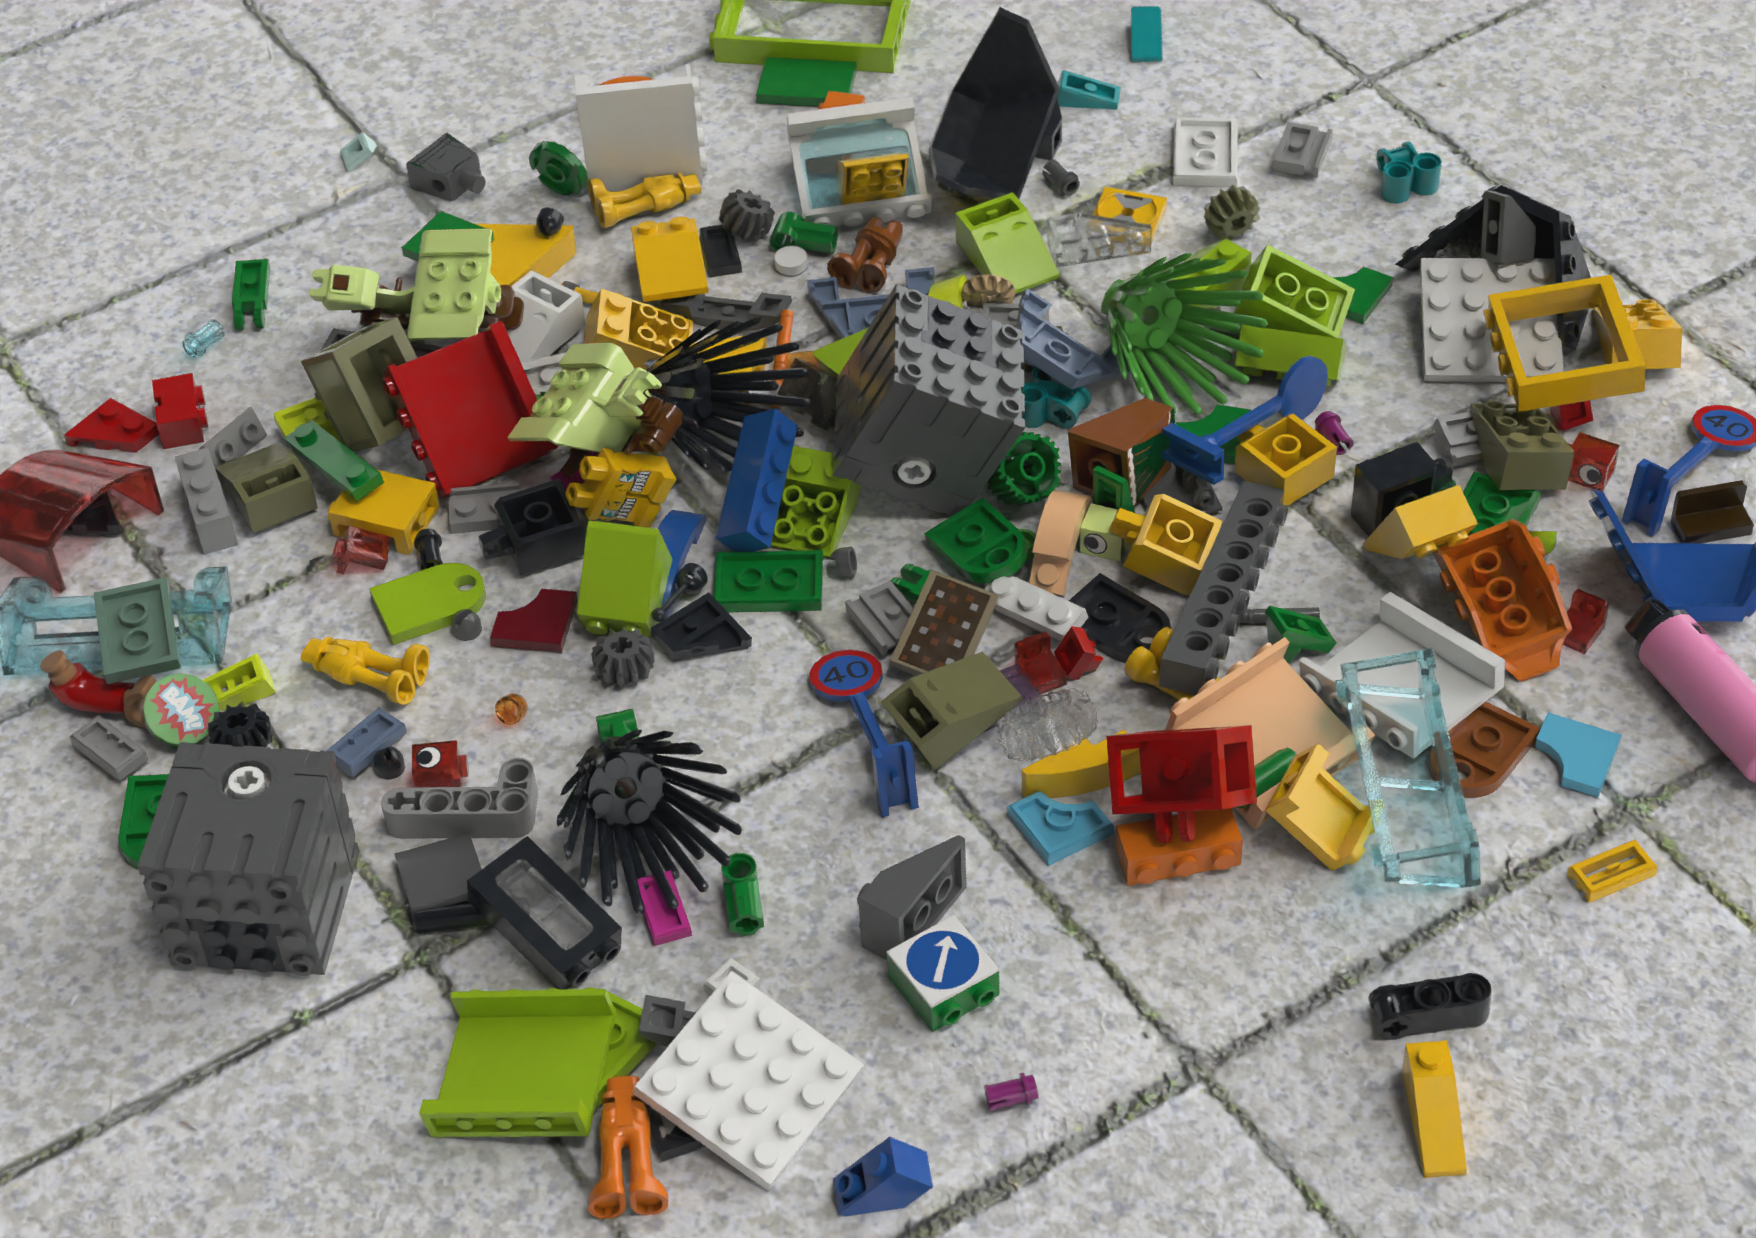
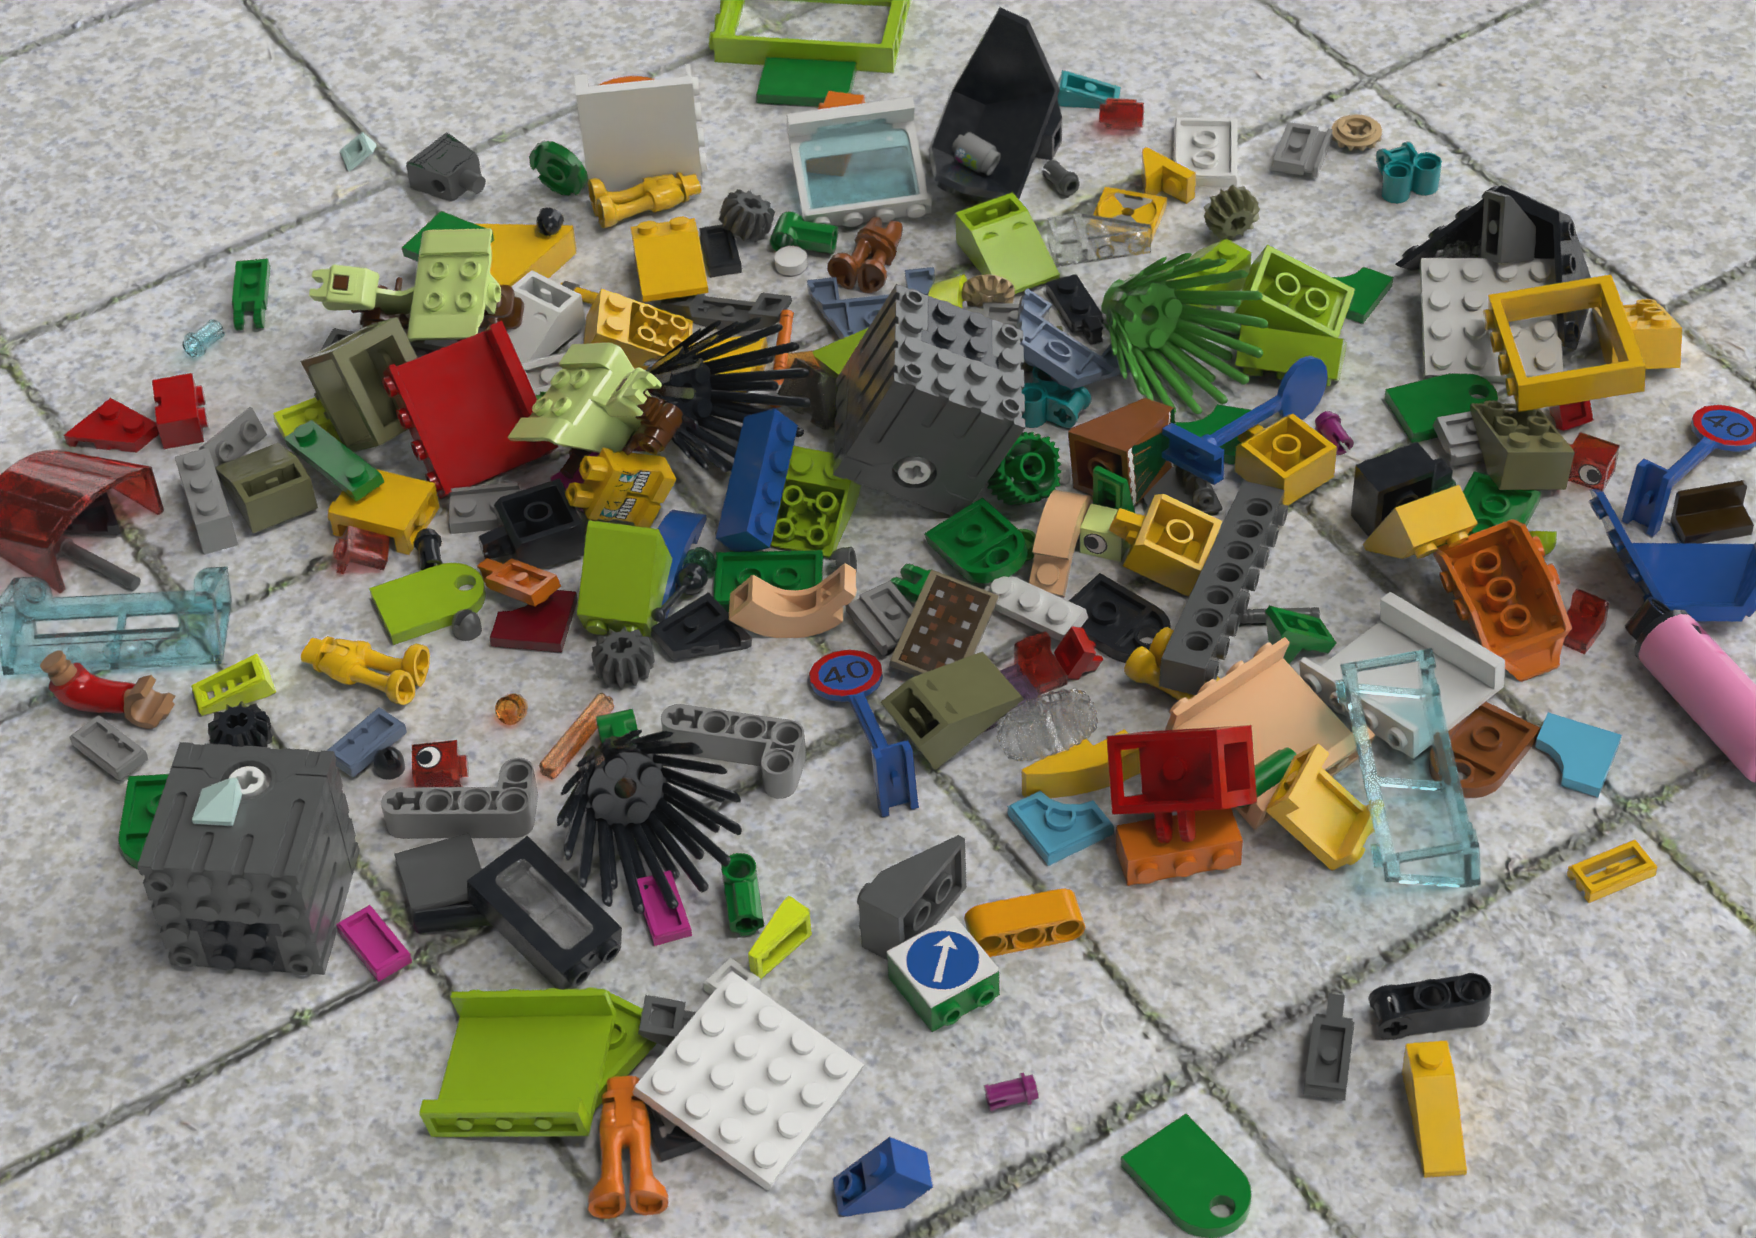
sand green plate [94,577,181,684] -> none
tile [142,673,219,748] -> none
yellow slope [836,153,909,205] -> none
teal slope [1131,6,1162,62] -> none
none -> dark grey piece [34,533,141,590]
none -> light aqua slope [192,778,242,826]
none -> dark pink tile [336,905,412,982]
none -> orange hinge [477,558,561,607]
none -> clear orange axle [539,693,614,779]
none -> light grey beam [661,704,806,799]
none -> clear green plate [683,547,717,579]
none -> light nougat arch [729,563,857,638]
none -> neon yellow slope [748,896,812,980]
none -> light grey brick [951,132,1001,176]
none -> light orange beam [964,889,1086,957]
none -> black hinge [1046,274,1104,345]
none -> clear red brick [1099,98,1144,131]
none -> green tile [1121,1113,1251,1238]
none -> yellow slope [1141,147,1196,204]
none -> dark grey hinge [1303,993,1354,1100]
none -> tan gear [1332,115,1382,152]
none -> green tile [1384,373,1498,443]

